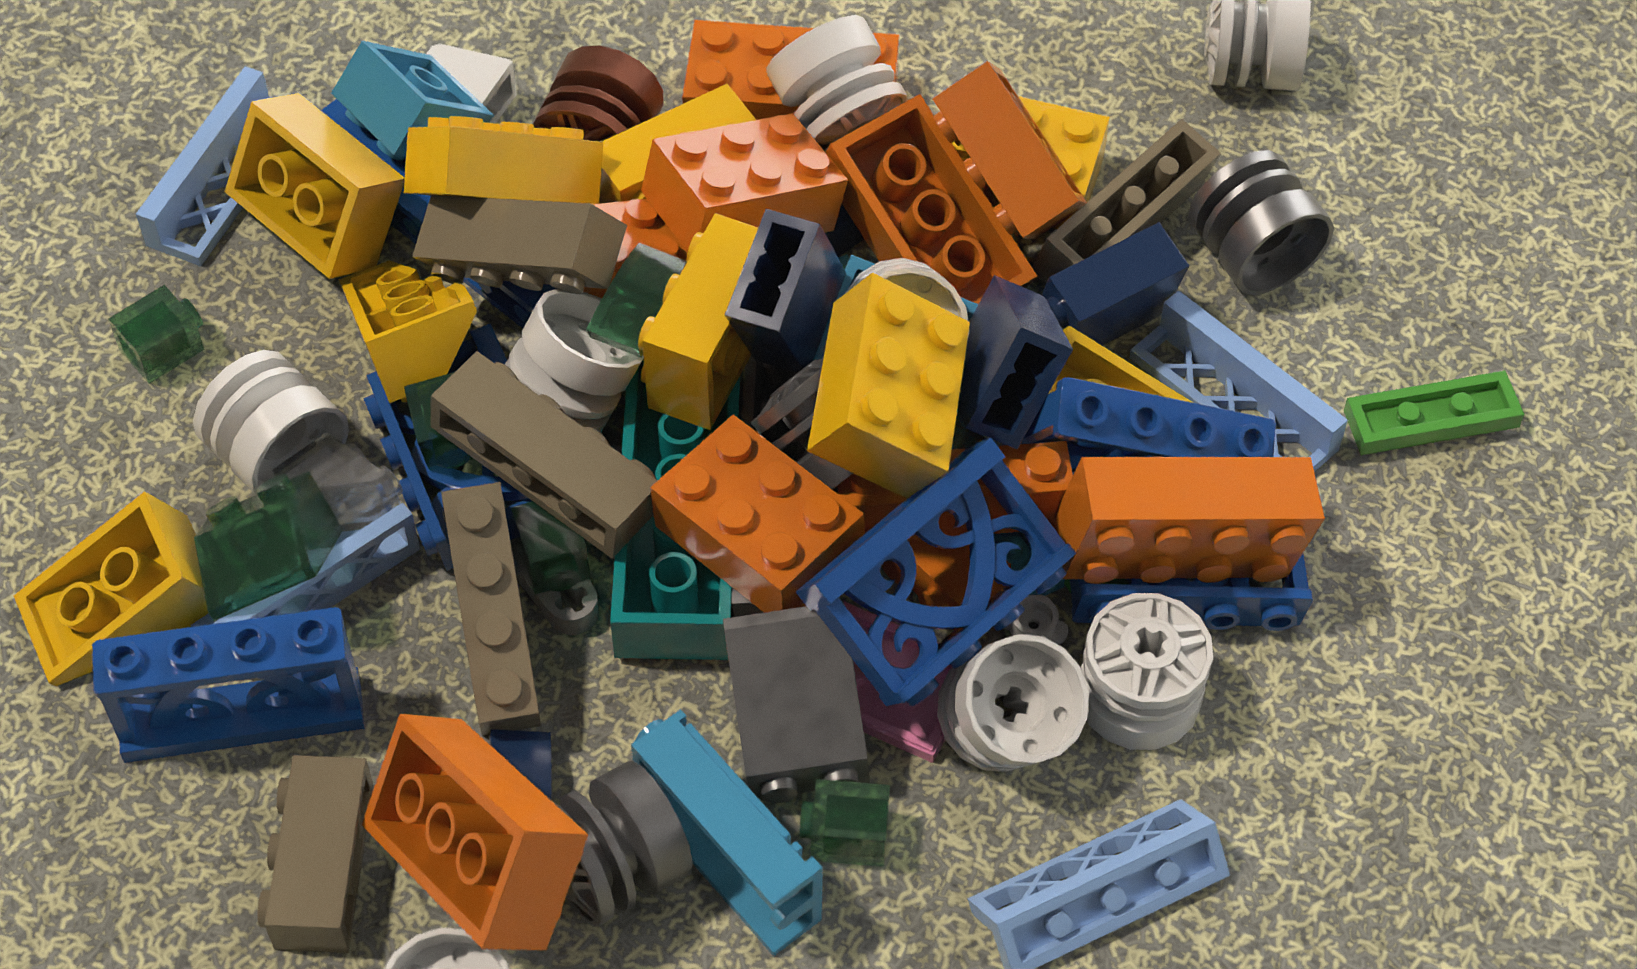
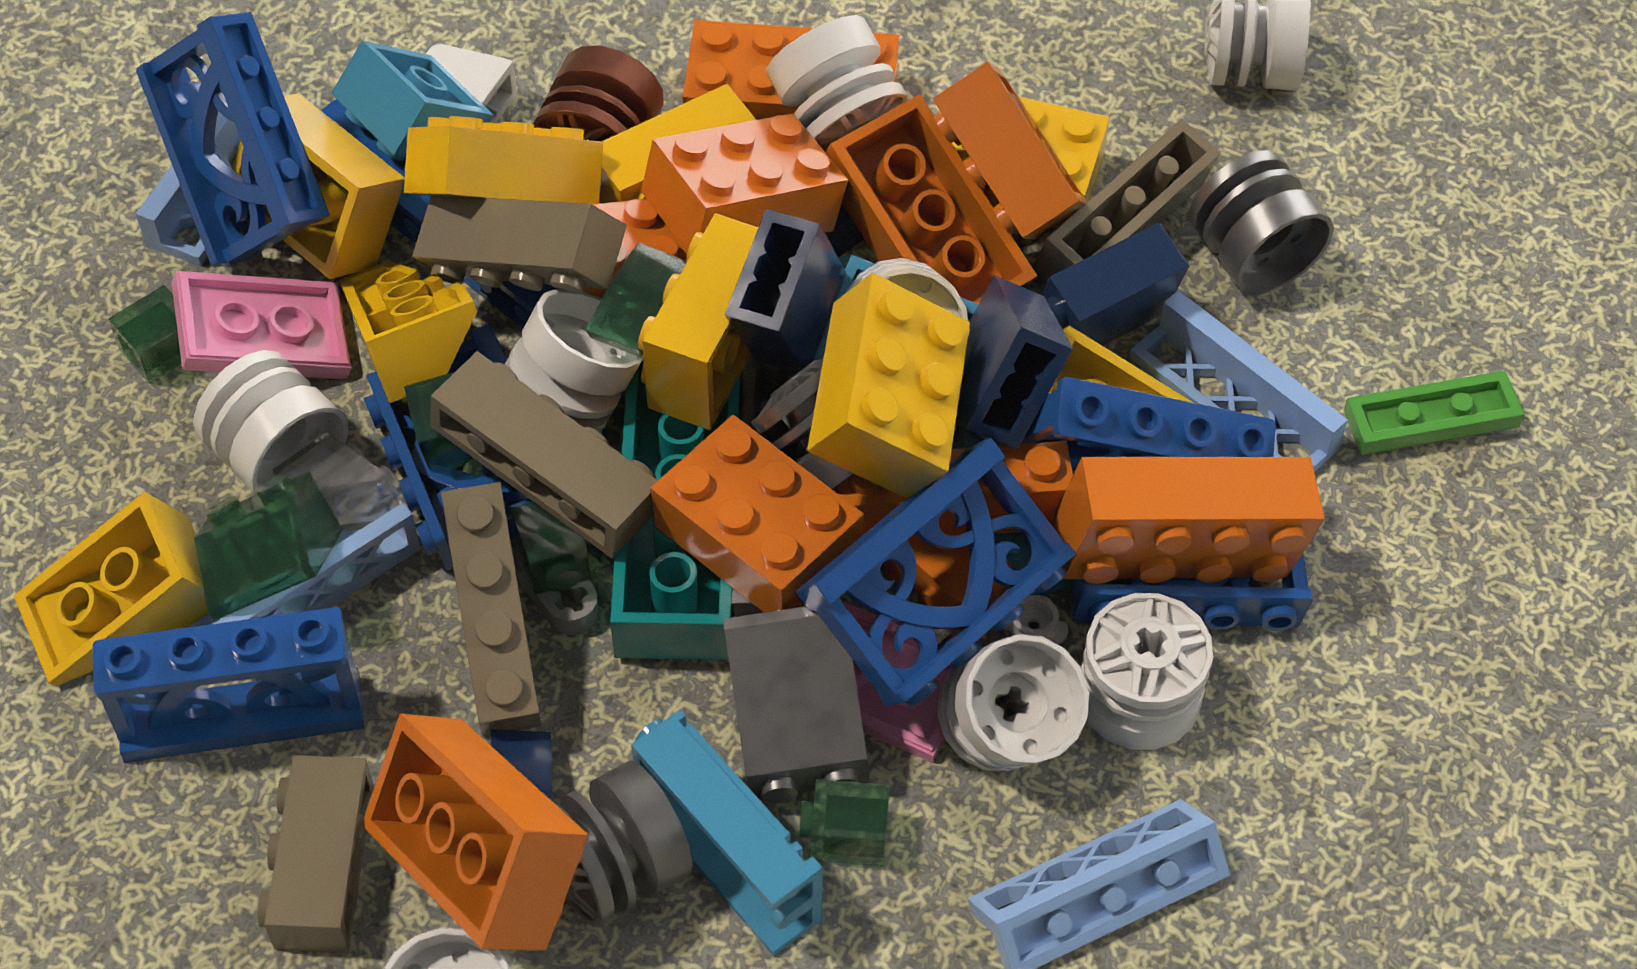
none -> blue fence [136,12,330,267]
none -> bright pink tile [172,271,352,379]

